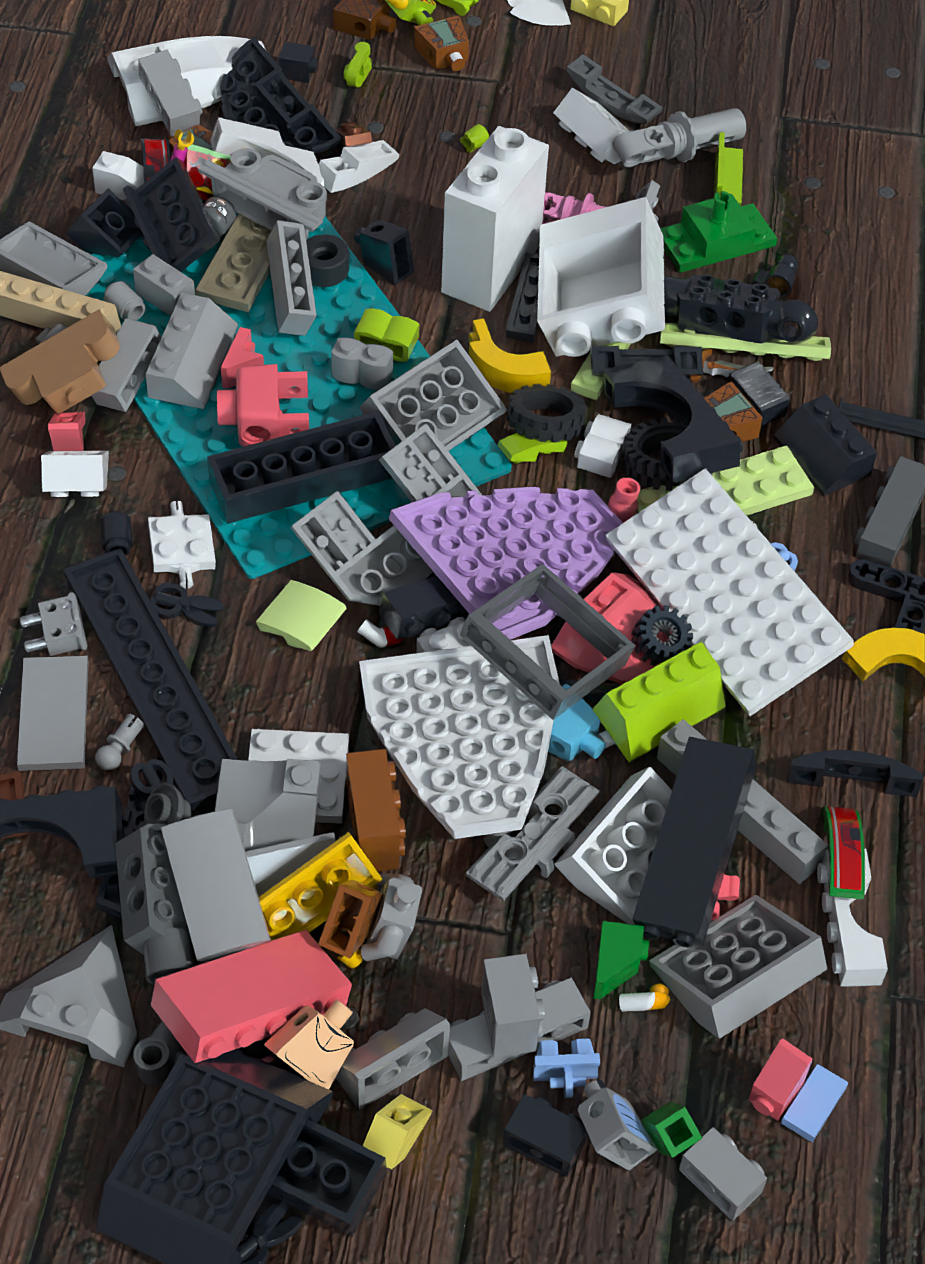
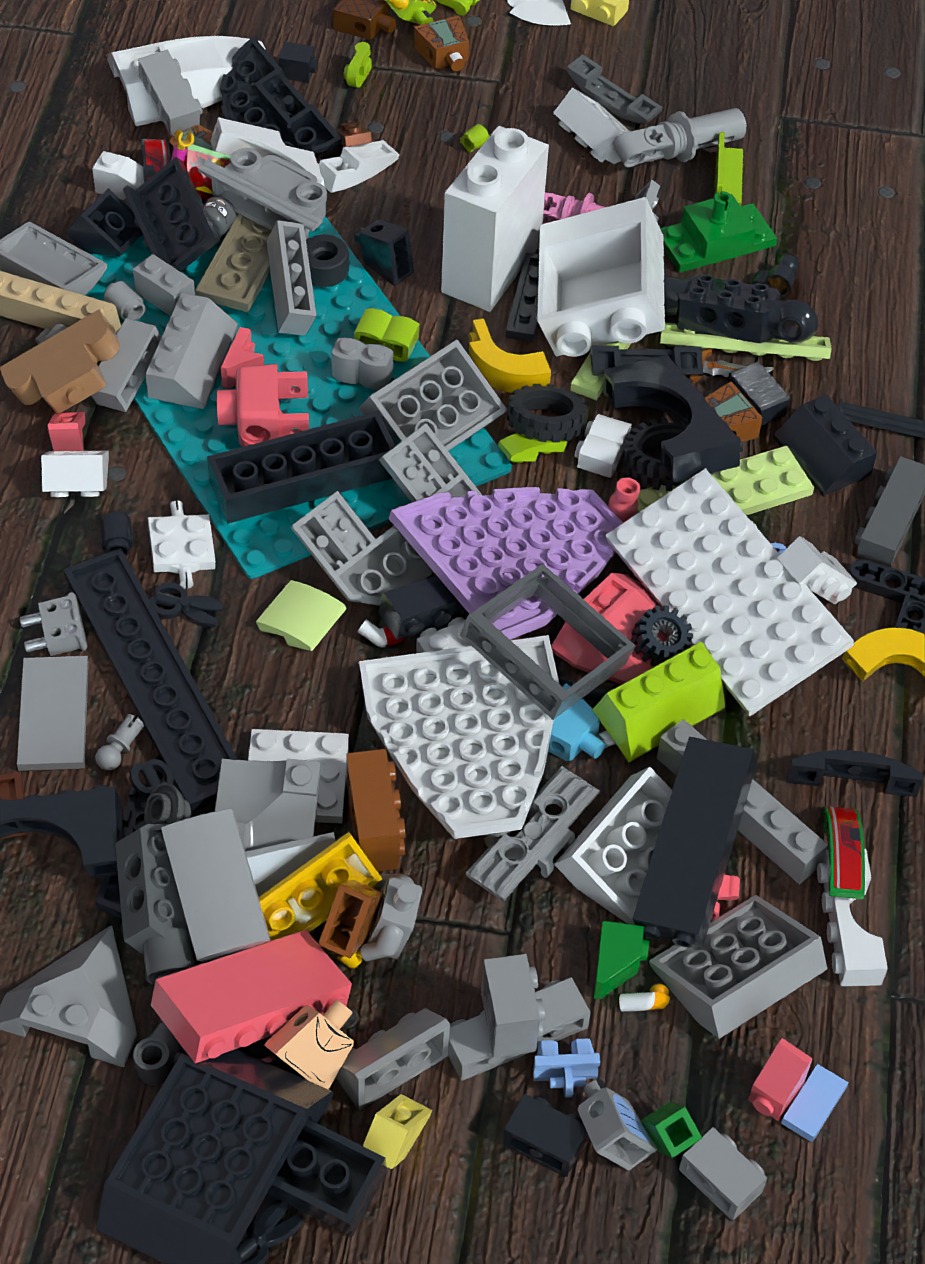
none -> white arch [777,536,857,604]

